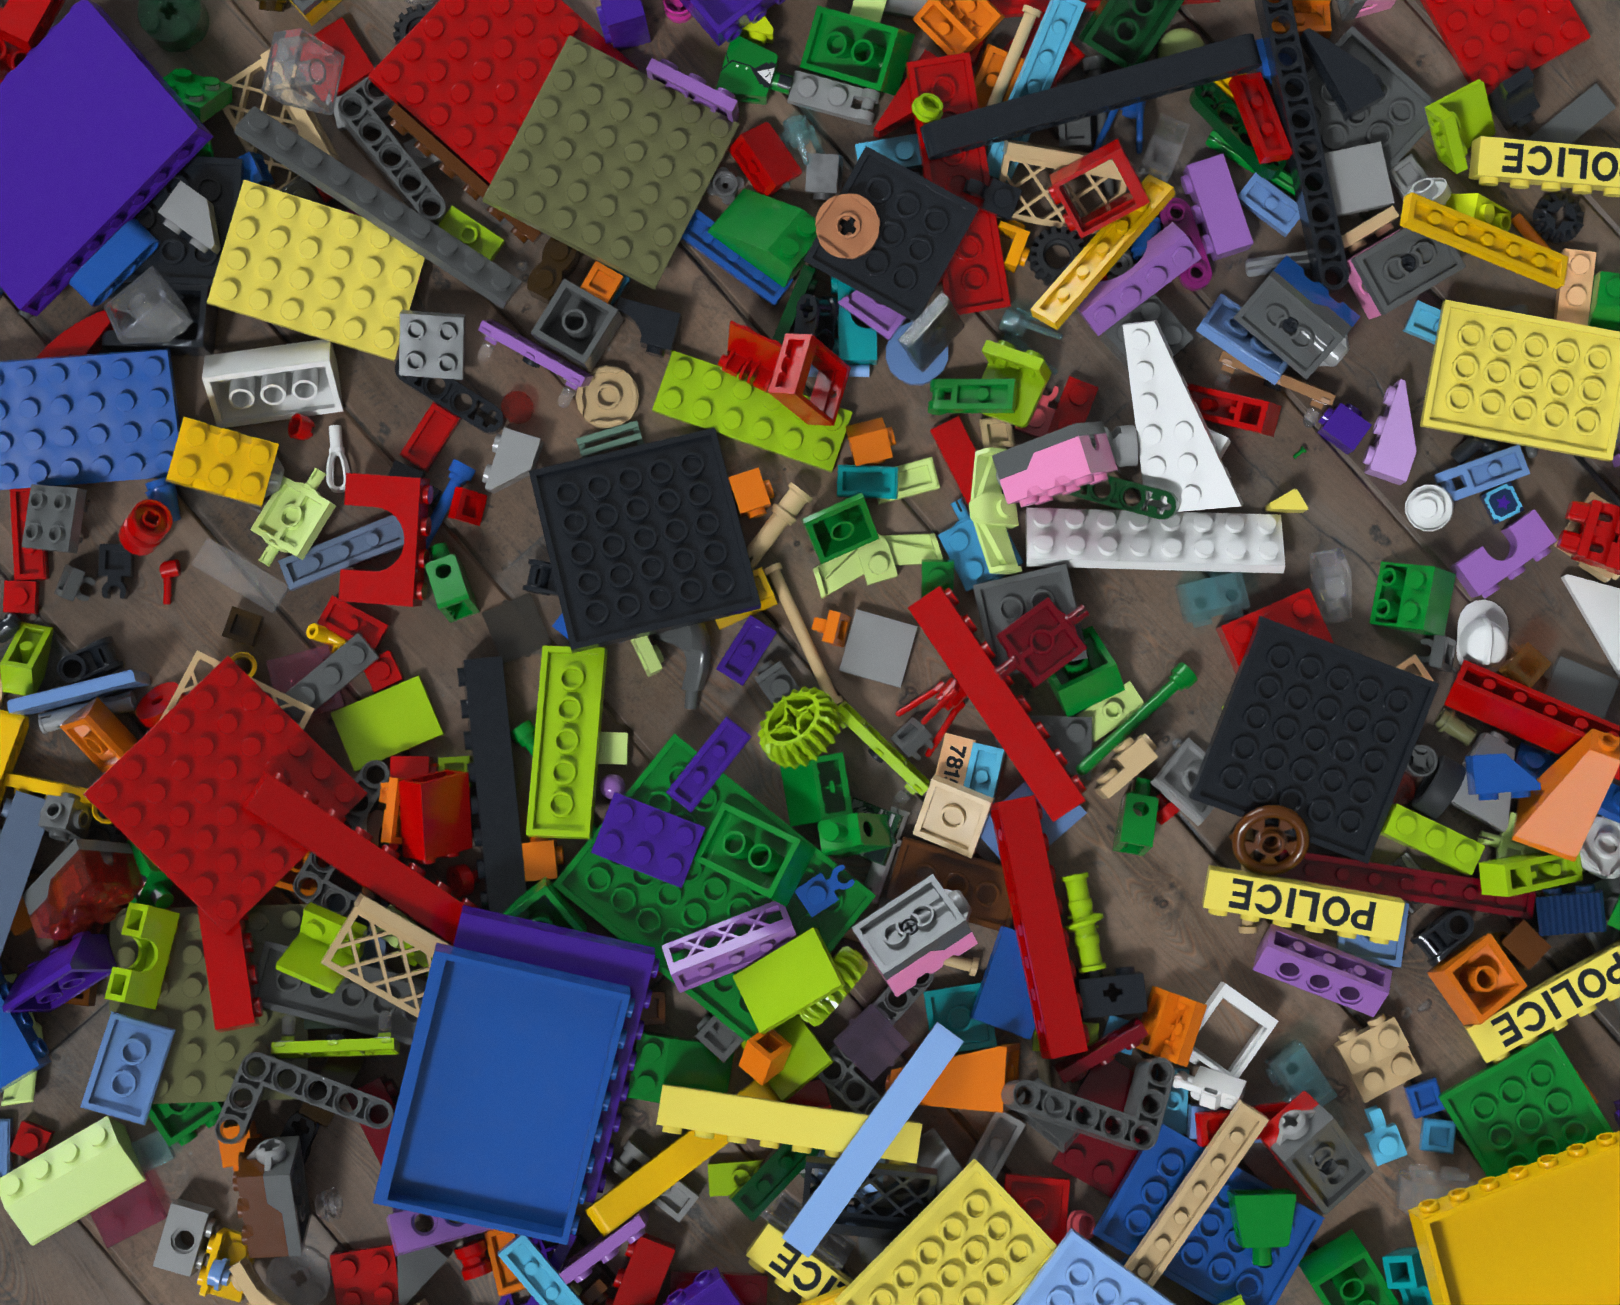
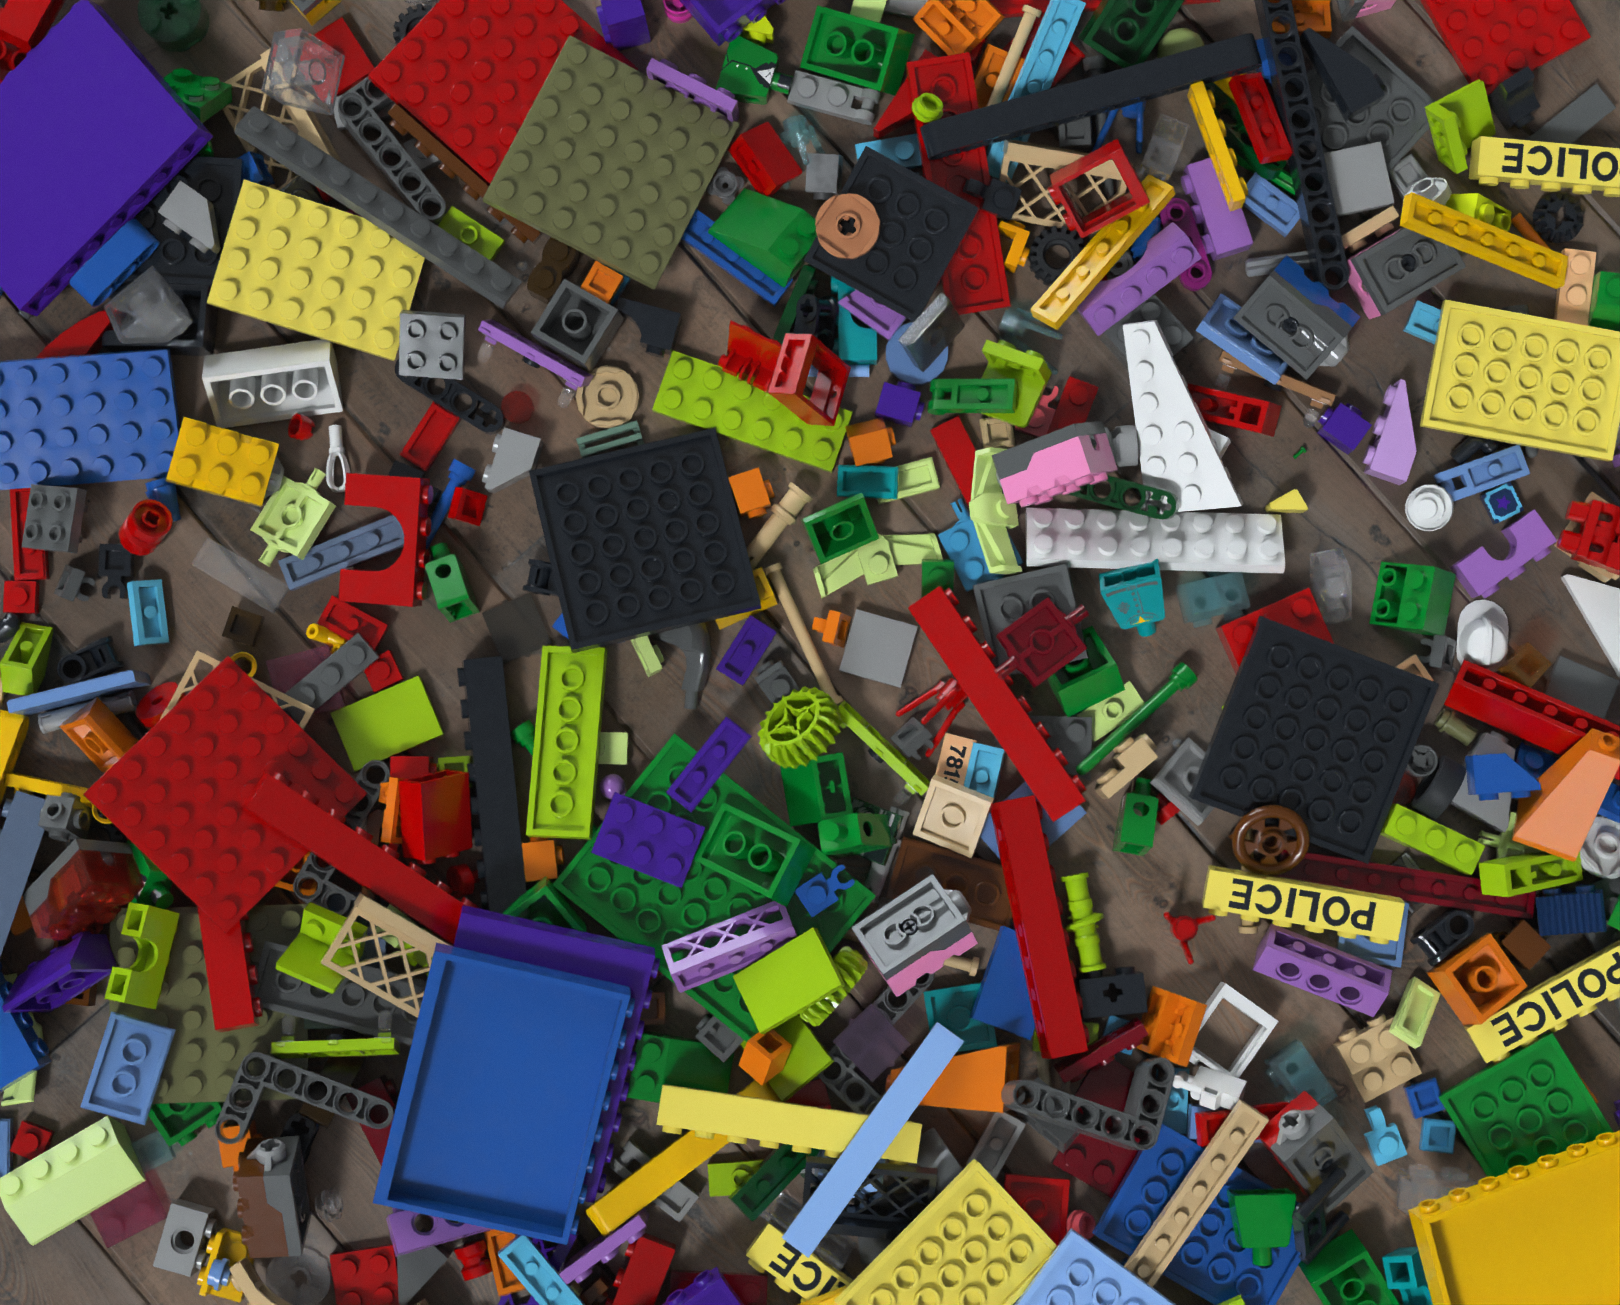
red hand [159,559,181,605] -> none
none -> medium azure plate [127,579,169,646]
none -> dark purple brick [875,381,925,427]
none -> teal torso [1099,559,1165,637]
none -> red plant [1164,912,1216,965]
none -> yellow plate [1187,81,1248,212]
none -> black plate [1292,1167,1349,1265]
none -> yellowish green tile [1388,976,1441,1049]

